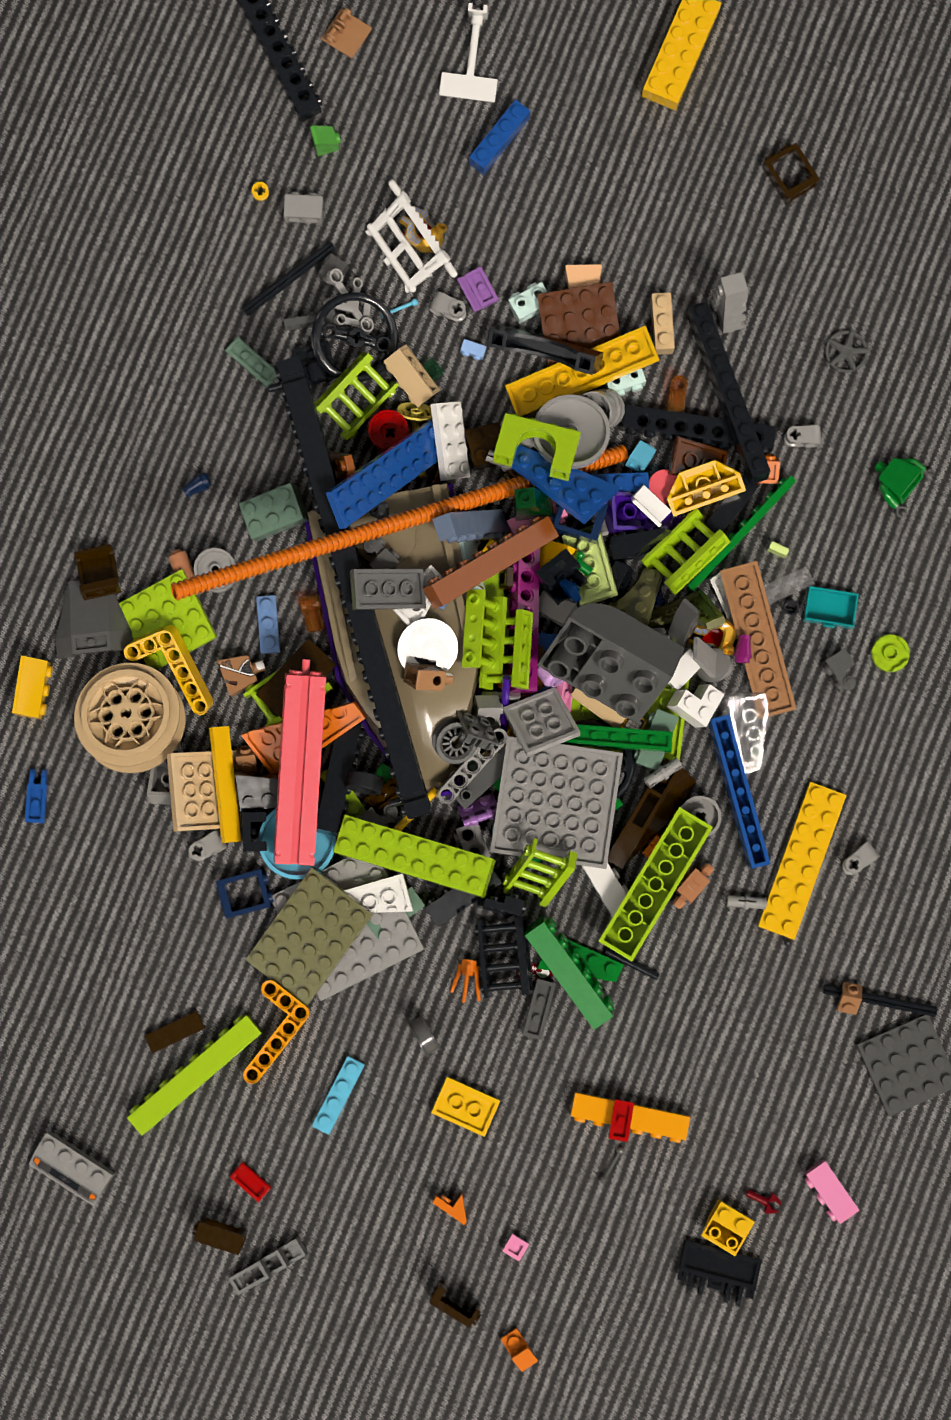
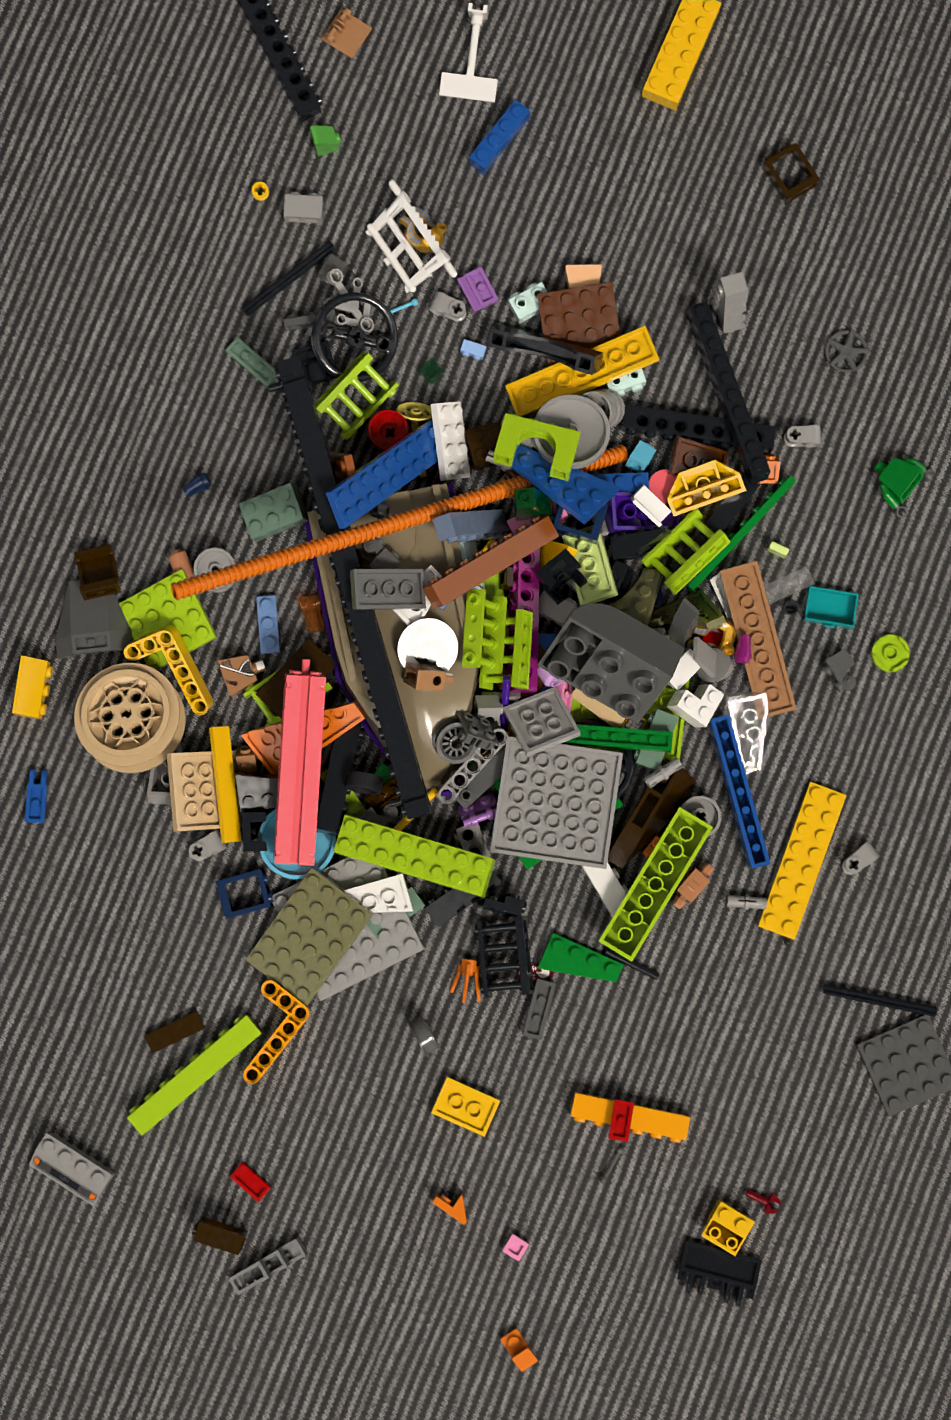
medium azure plate [312,1056,365,1135] -> none
tan brick [383,345,440,407] -> none
dark brown panel [429,1280,481,1328] -> none
lime fence [502,838,578,908] -> none
green brick [525,914,614,1030] -> none
blue plate [559,578,581,604] -> none
green arm [572,550,594,576] -> none
tan brick [650,293,675,355] -> none
clear orange piece [668,375,688,413] -> none
bright pink brick [804,1160,859,1224] -> none
medium nougat bracket [837,982,862,1015] -> none

